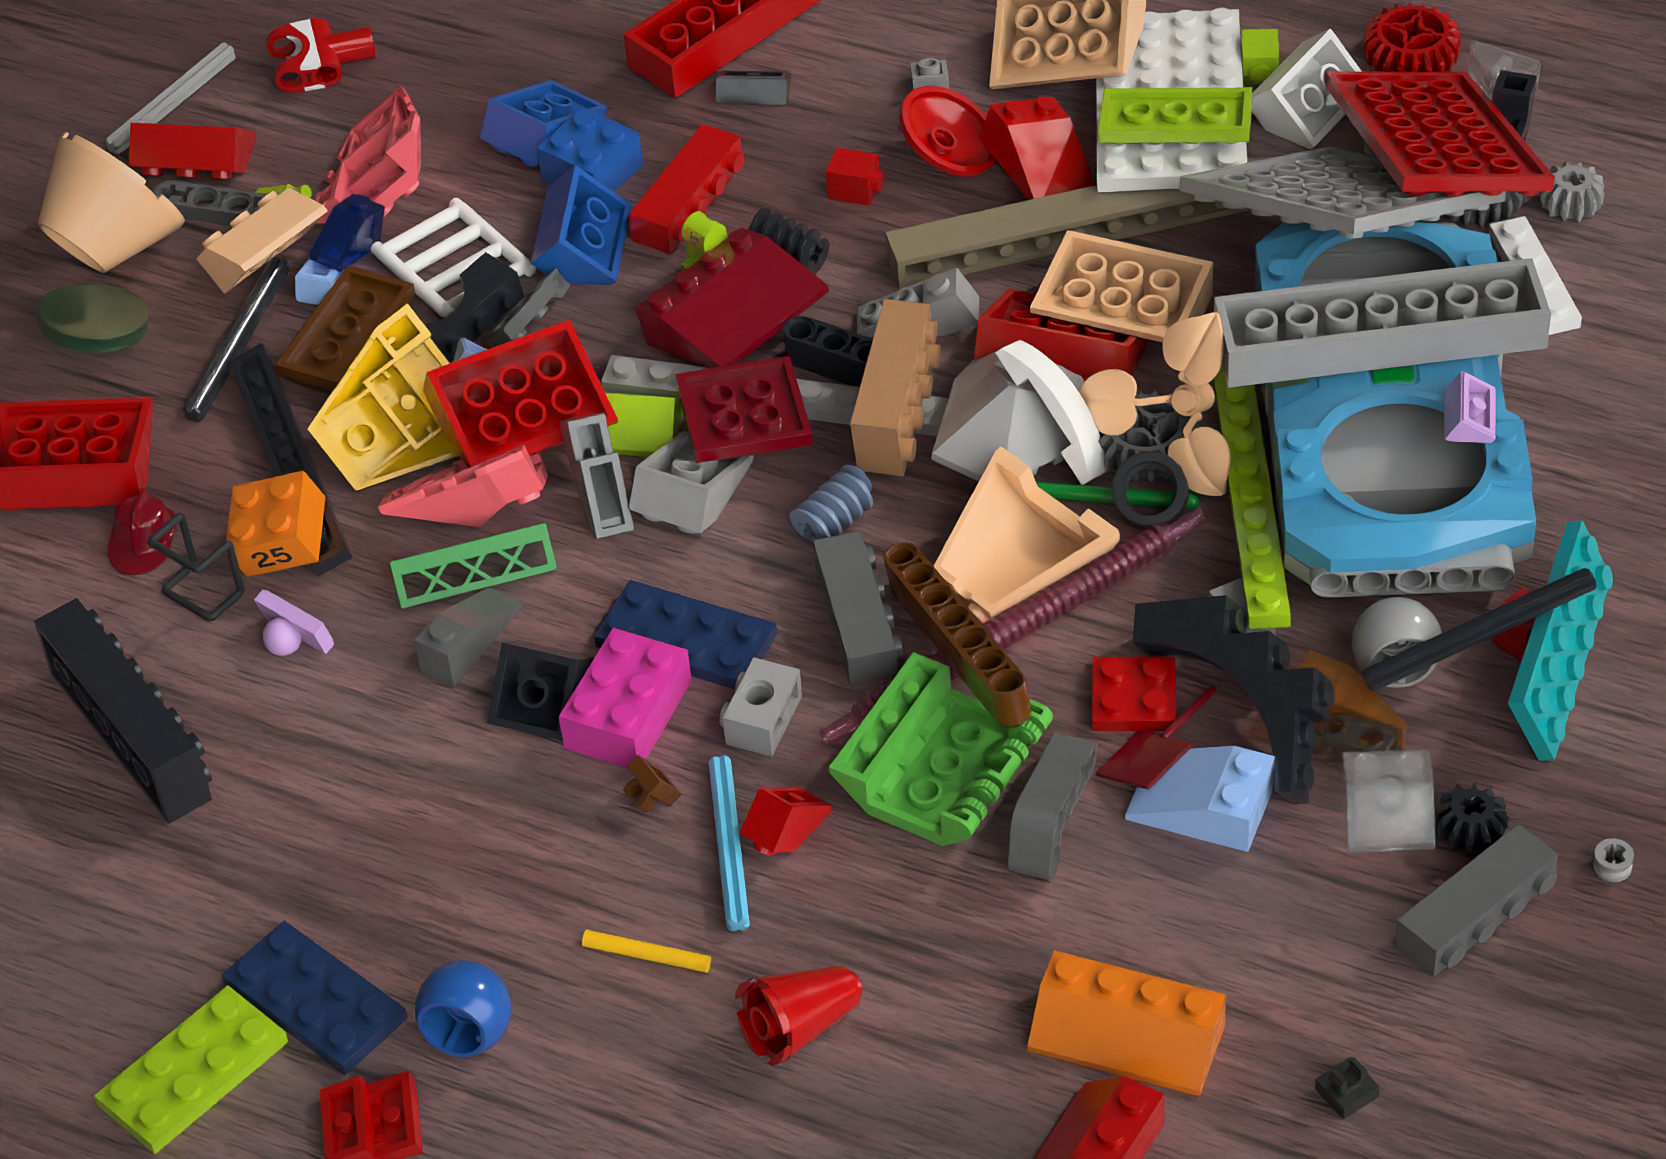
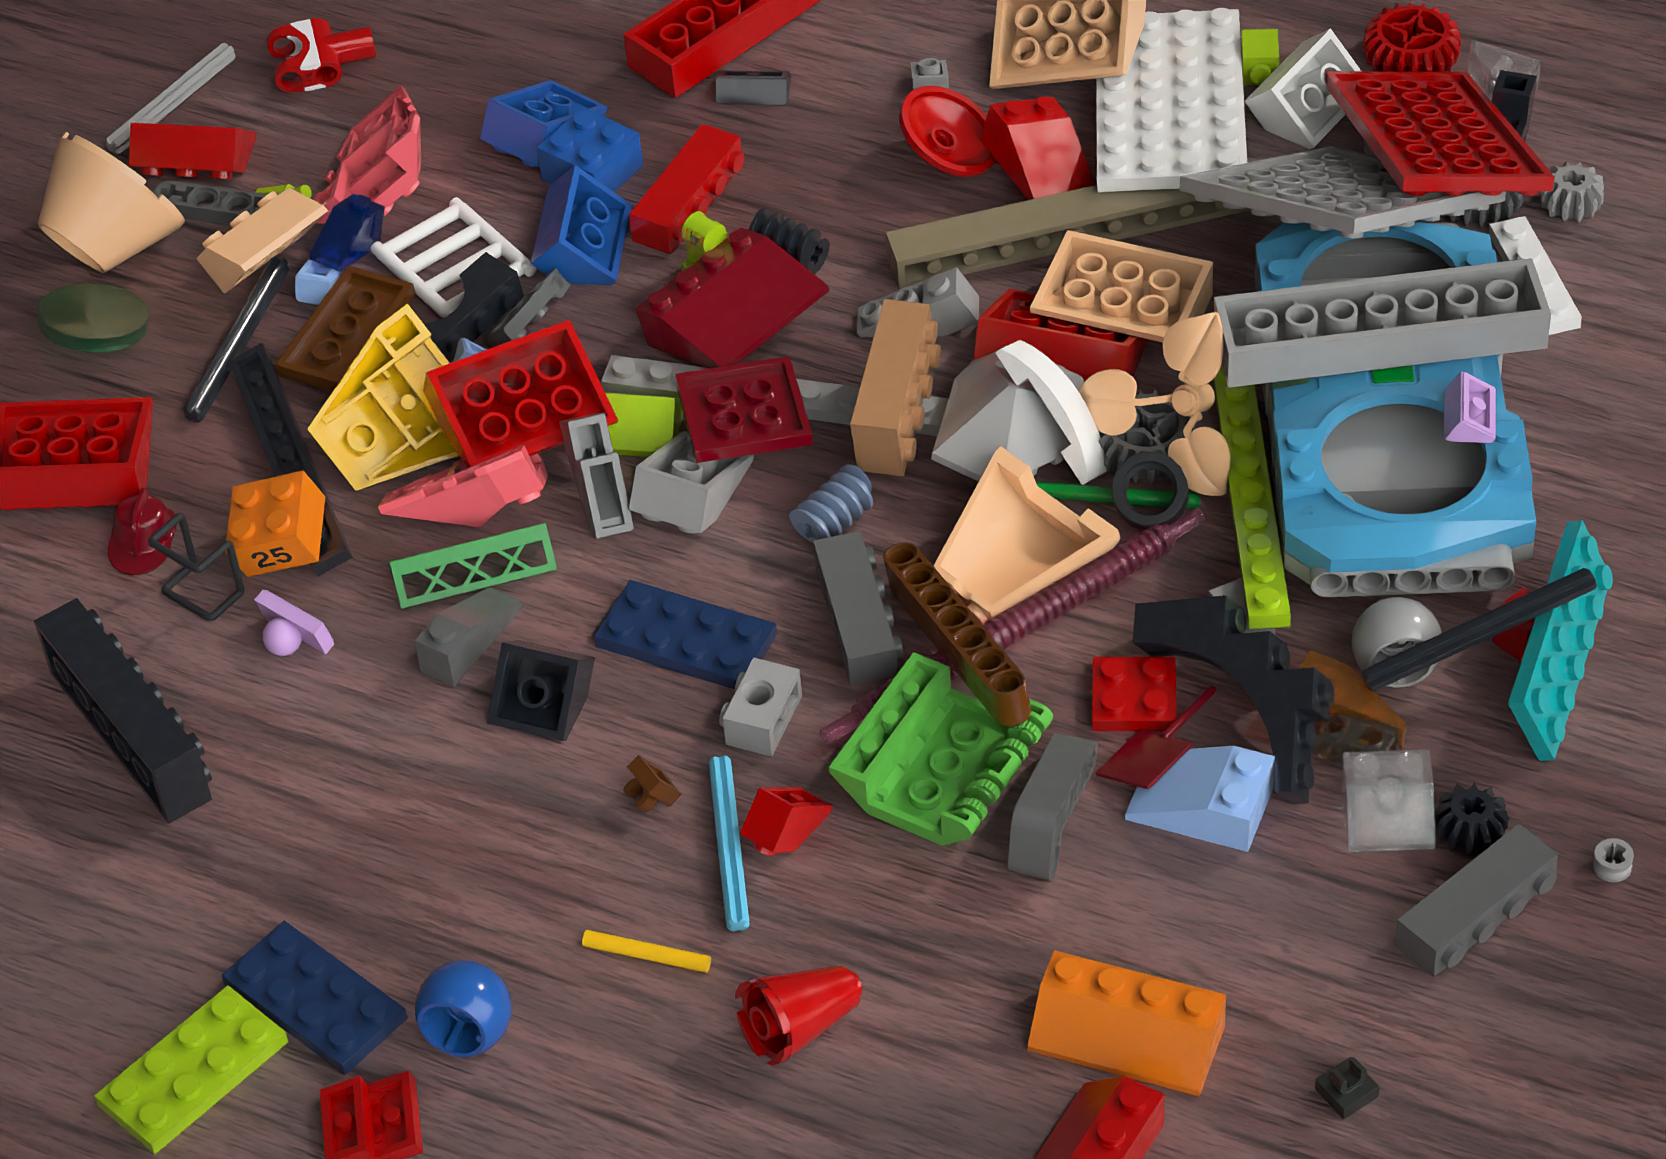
dark pink brick [559,628,692,768] -> none
black beam [783,316,873,387] -> none
red brick [826,147,885,206] -> none
lime plate [1098,87,1253,145] -> none

